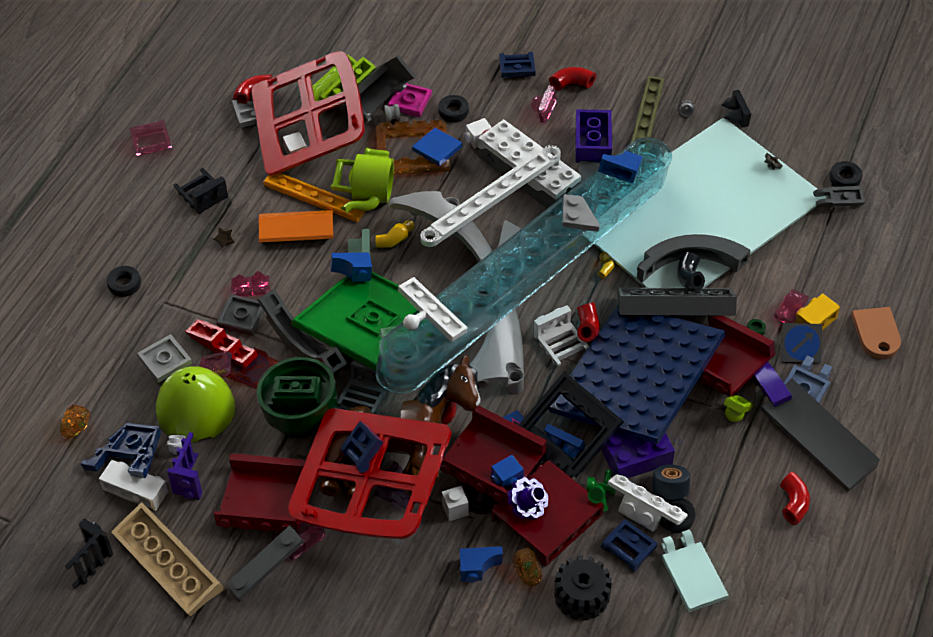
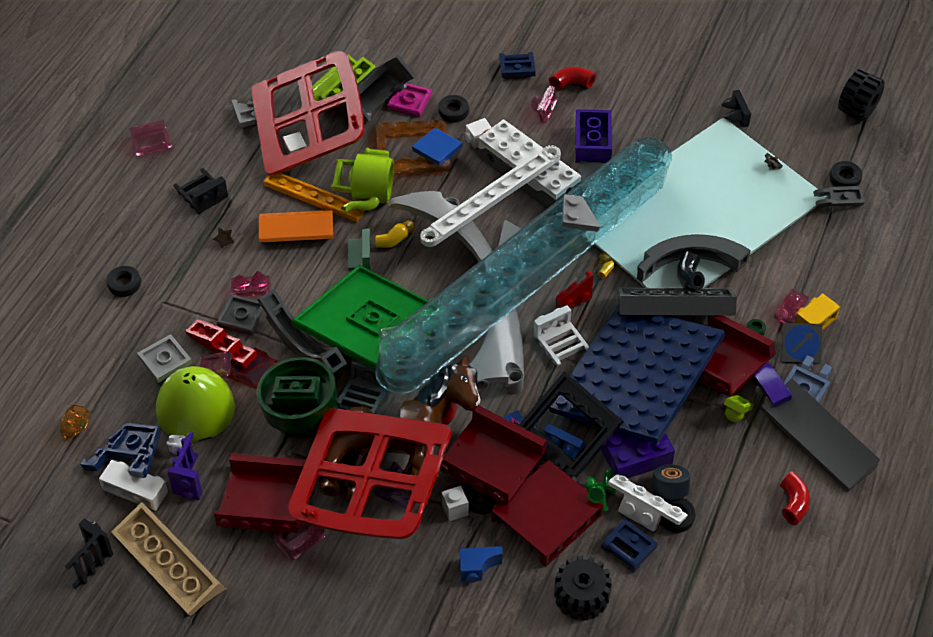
dark grey plate [226,525,304,600] -> none
red cylinder [233,74,273,104] -> none
blue arch [330,252,372,282] -> none
dark blue plate [341,421,384,473] -> none
light grey wheel [384,104,401,123] -> none
white plate [398,277,468,342] -> none
blue brick [490,455,524,490] -> none
dark purple plant [508,477,548,520] -> none
clear orange rock [512,548,542,586] -> none
red cylinder [577,302,600,342] -> none
blue arch [598,150,643,184] -> none
olive tile [629,76,665,156] -> none
light aqua tile [661,530,728,613] -> none
light grey plate [678,100,695,117] -> none
nougat tile [852,307,901,359] -> none
none -> red wing [556,270,594,309]
none -> black wheel [838,69,885,121]

